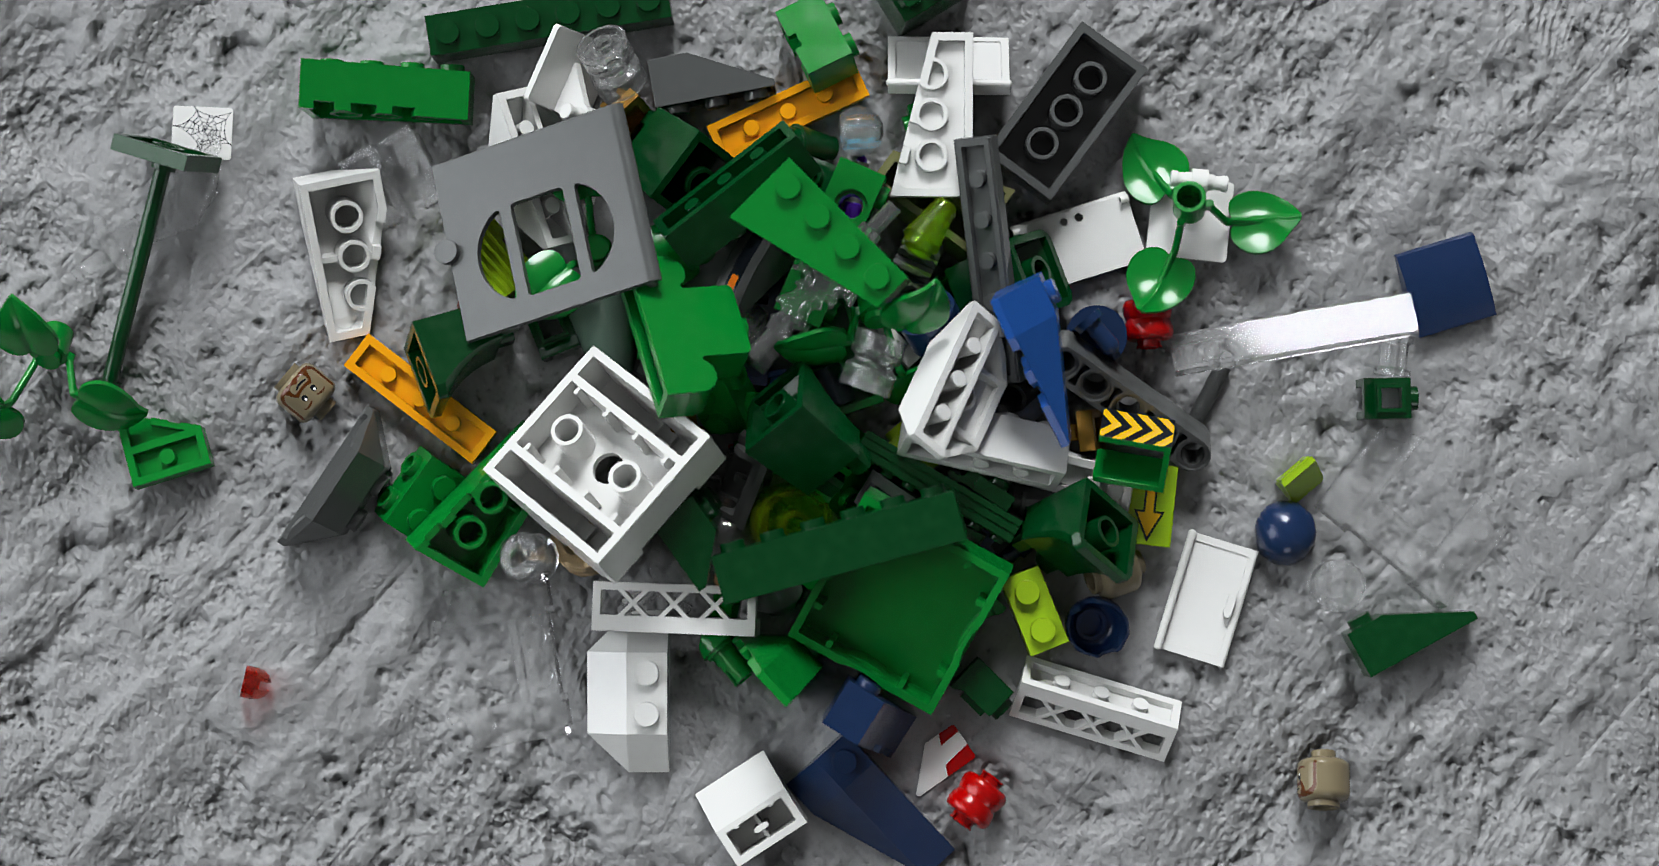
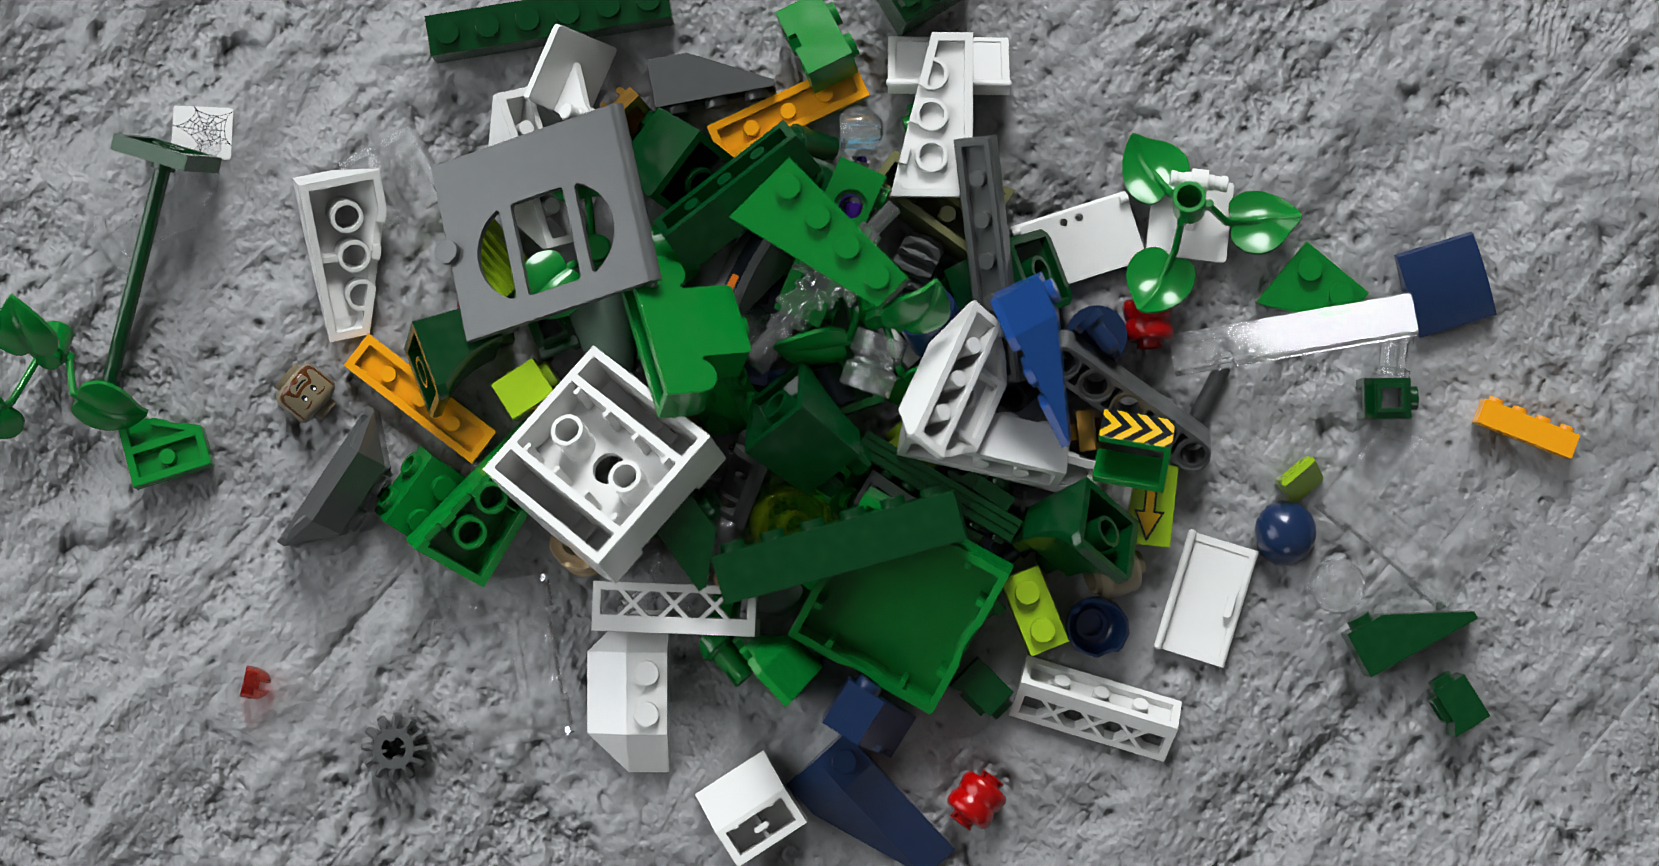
green wedge [298,58,475,125] -> none
clear piece [500,532,559,583] -> none
clear wheel [576,25,647,103] -> none
clear neon green cone [901,197,956,260] -> none
white sticker [916,725,975,796] -> none
dark grey brick [997,21,1148,205] -> none
dark tan head [1297,749,1350,811] -> none
none -> dark grey gear [361,712,432,782]
none -> lime brick [491,358,561,422]
none -> green wing [1255,241,1369,325]
none -> dark green window [1427,671,1490,737]
none -> light orange piece [1472,396,1581,459]

